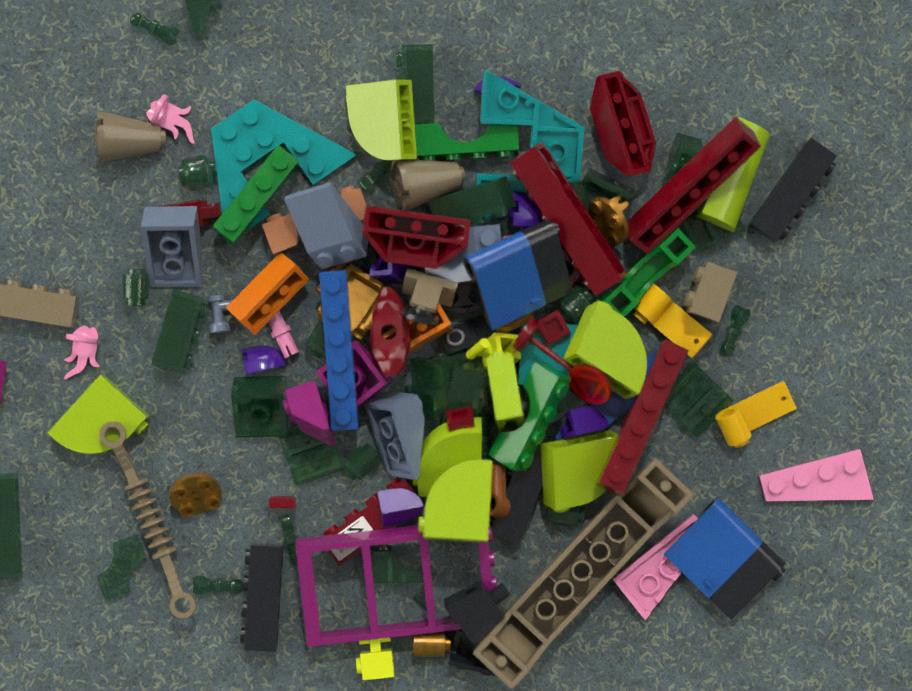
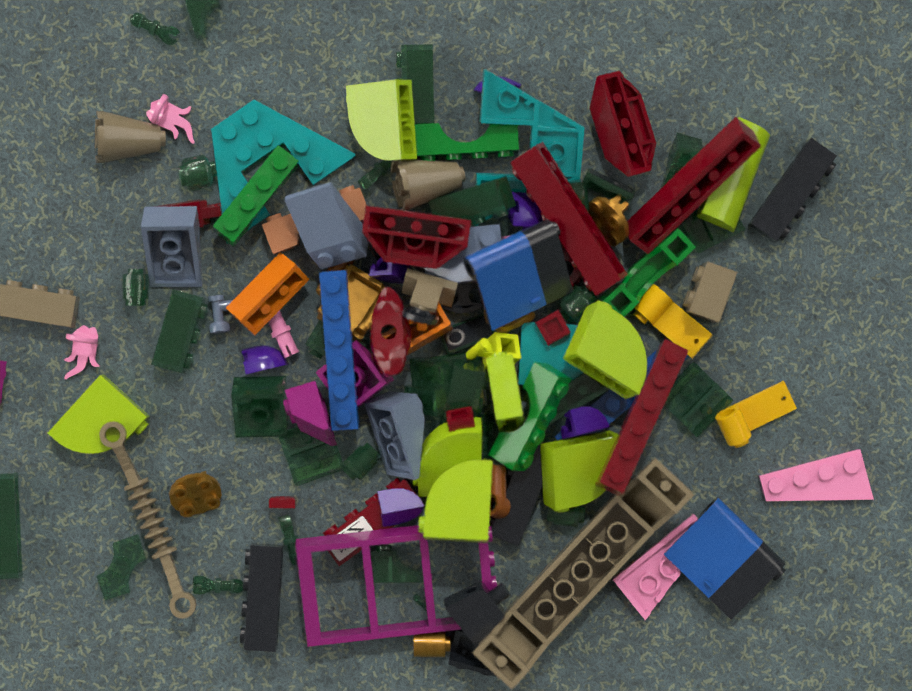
neon yellow brick [356,637,395,680] -> none
dark red piece [512,318,612,405] -> none
clear green piece [720,305,750,356] -> none

